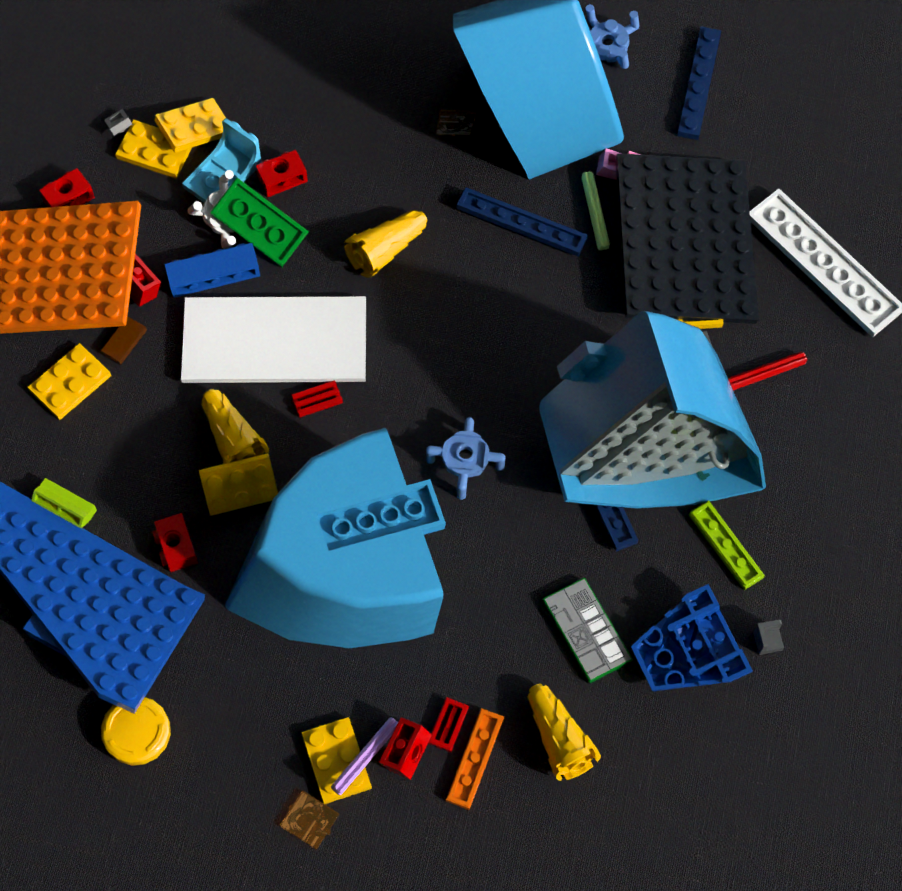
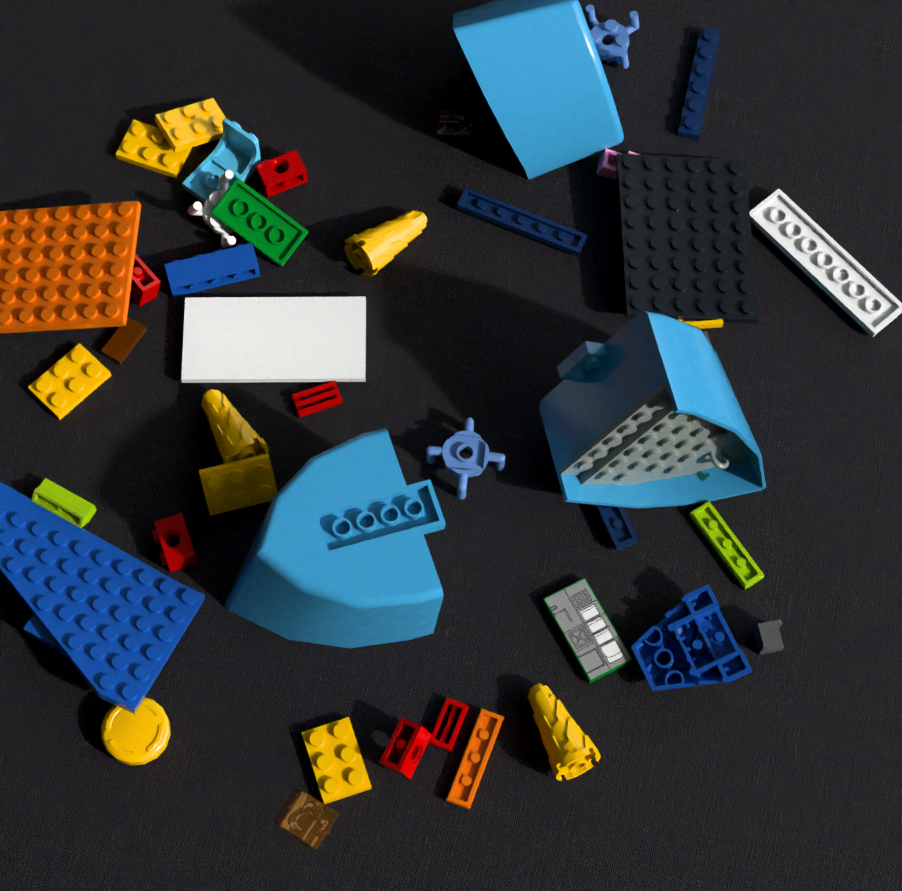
red brick [39,168,95,207] -> none
light grey plate [104,109,132,135] -> none
lavender axle [331,717,398,795] -> none
yellowish green axle [582,171,610,251] -> none
red axle [728,352,807,390] -> none

